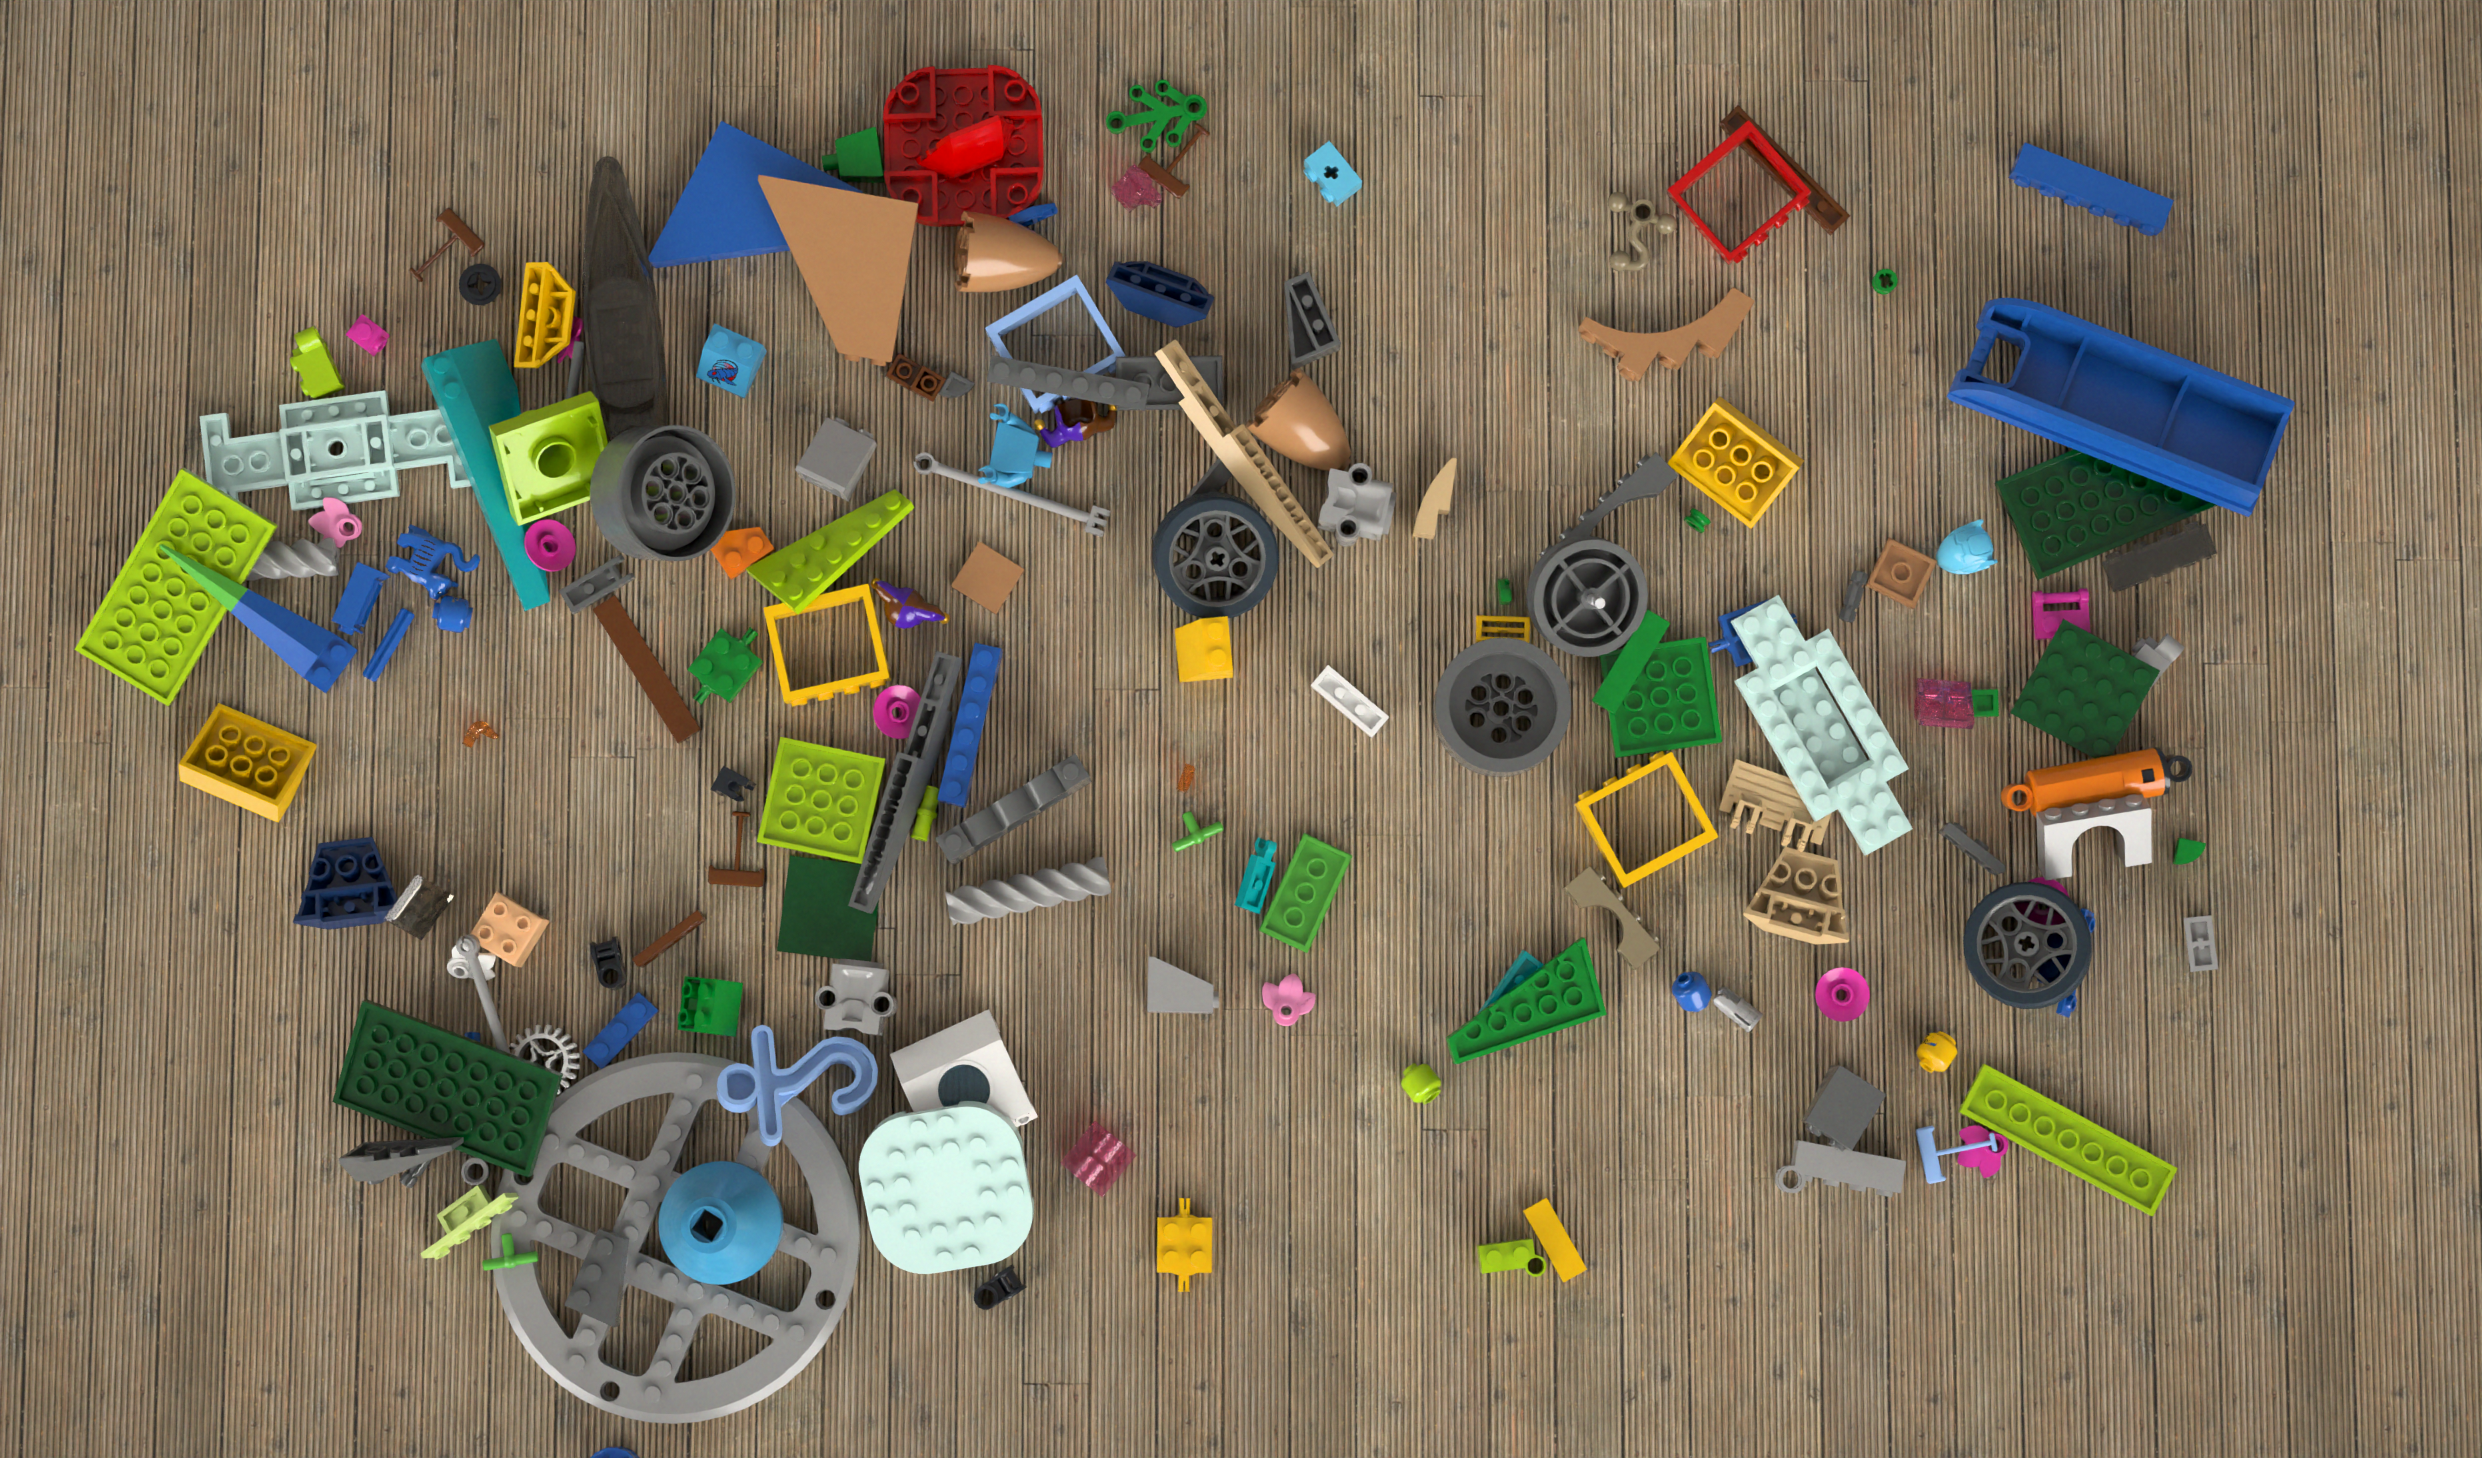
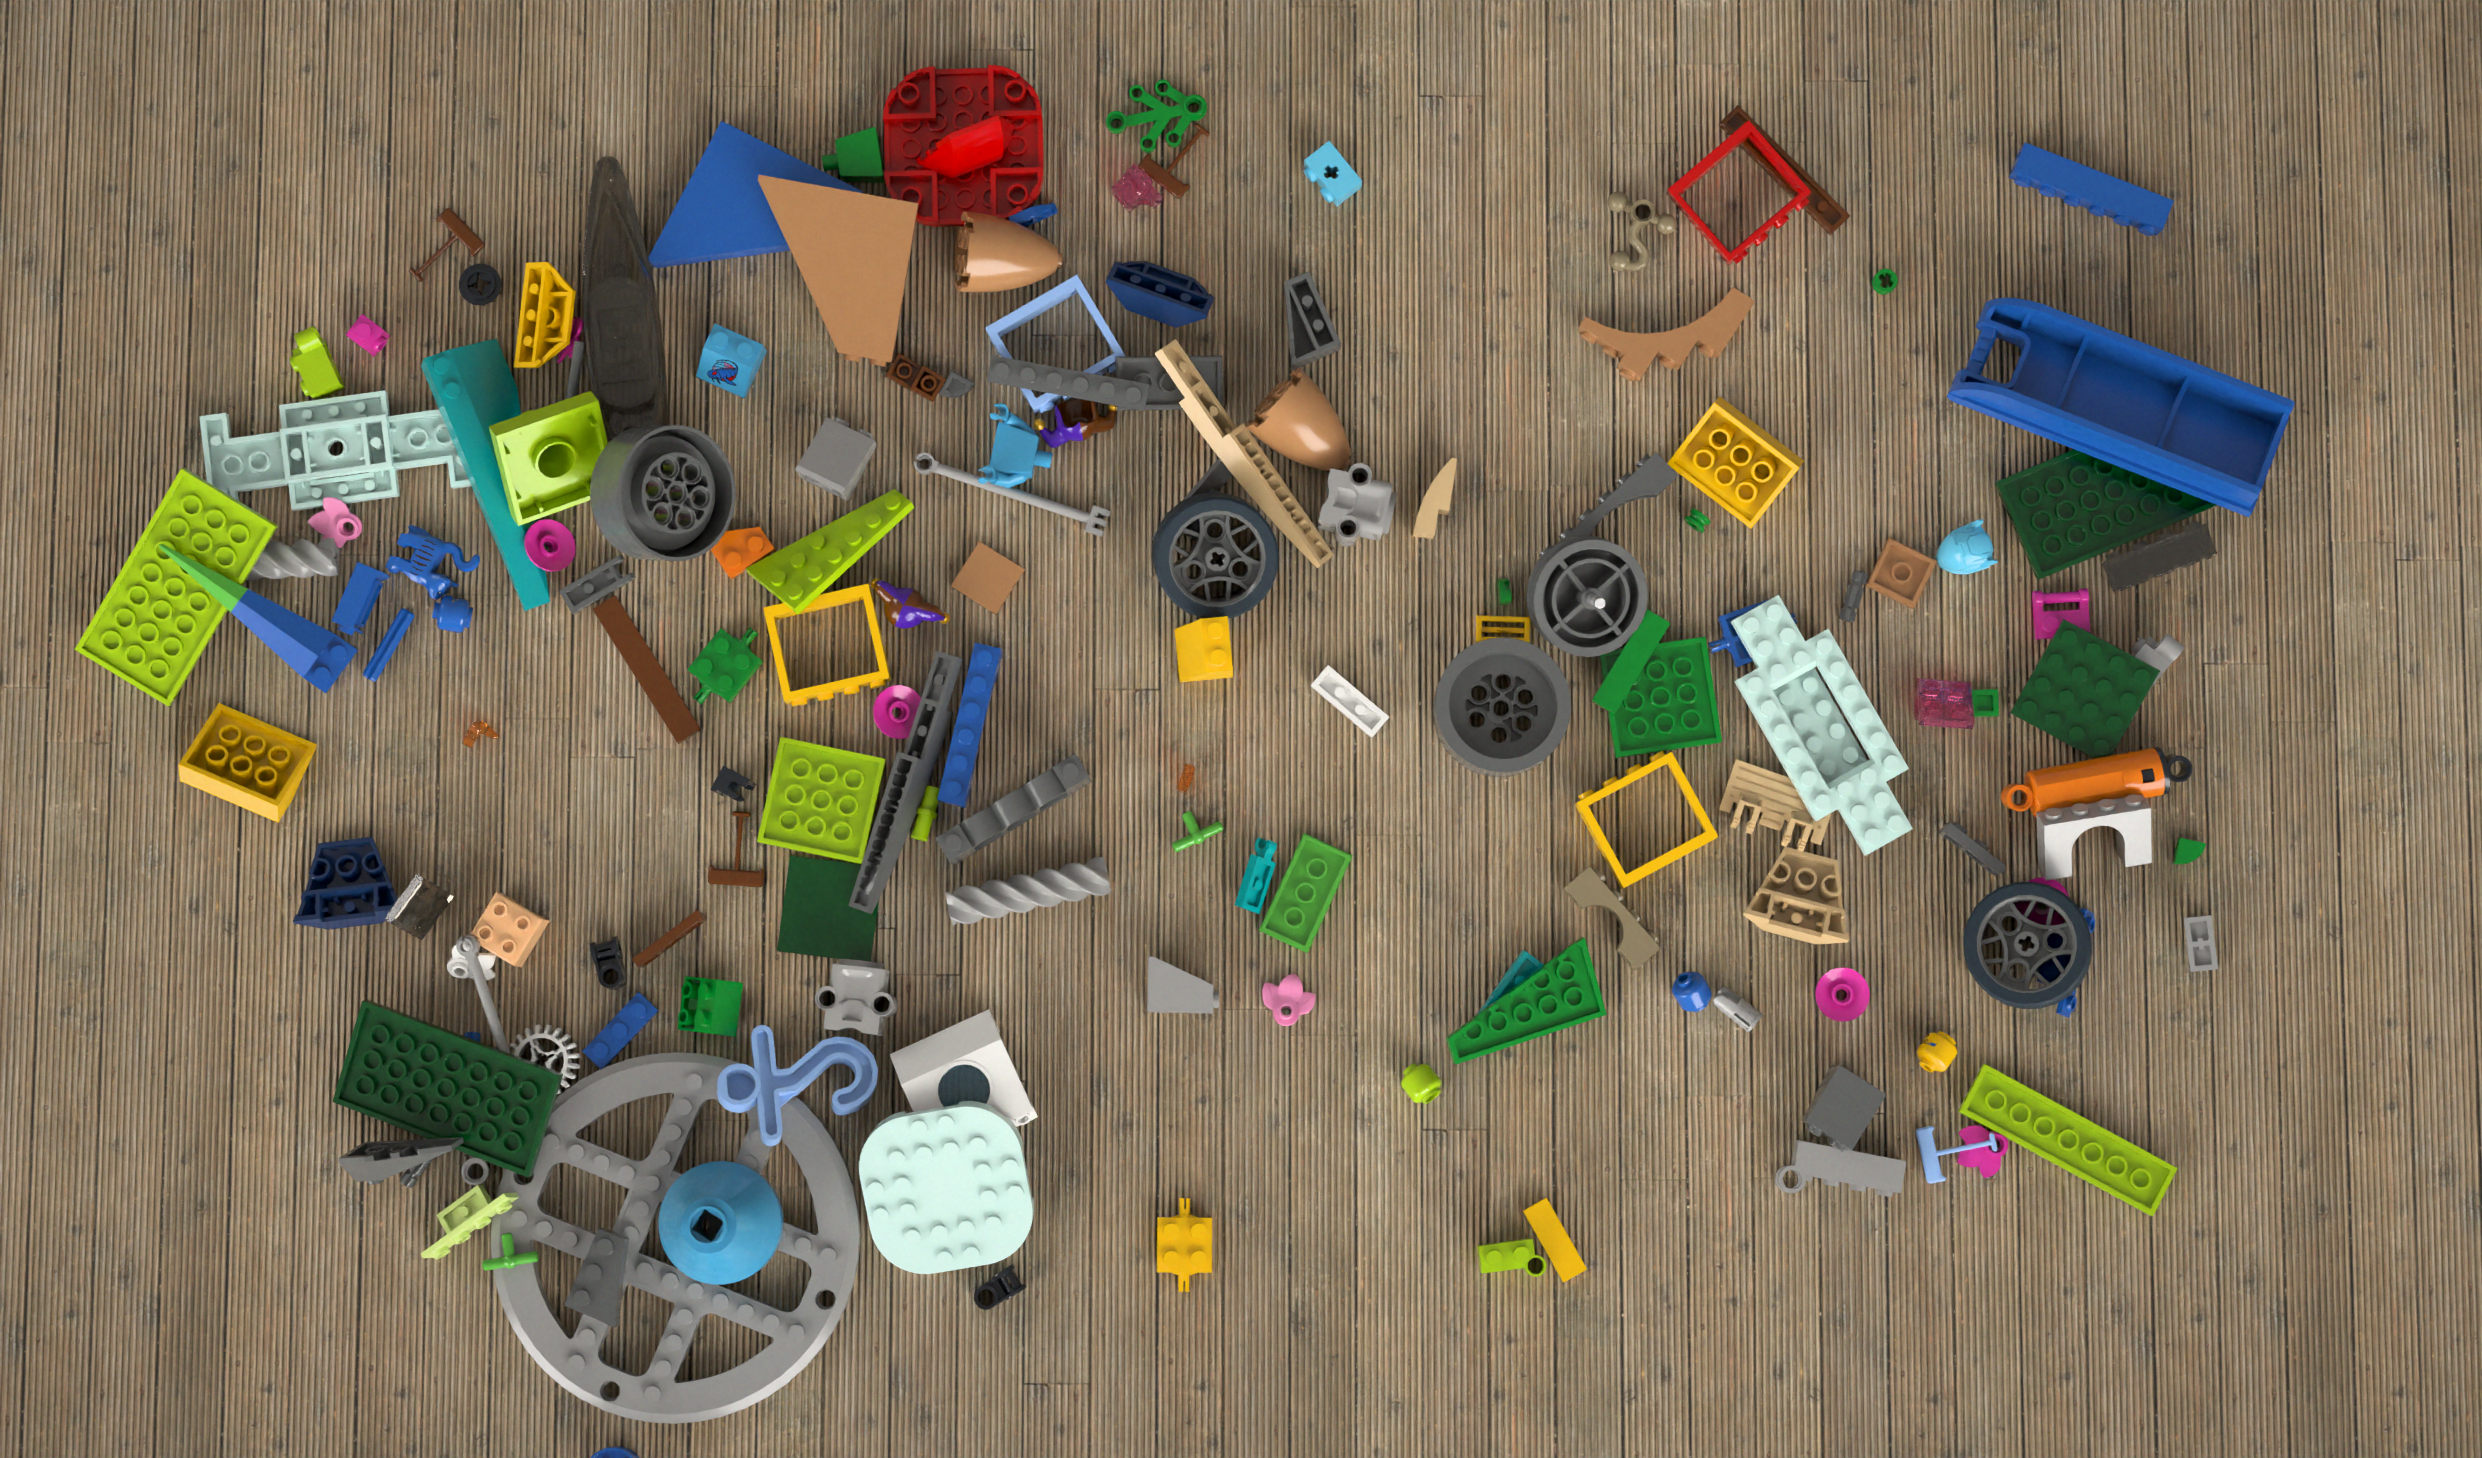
clear pink plate [1060,1121,1137,1197] -> none

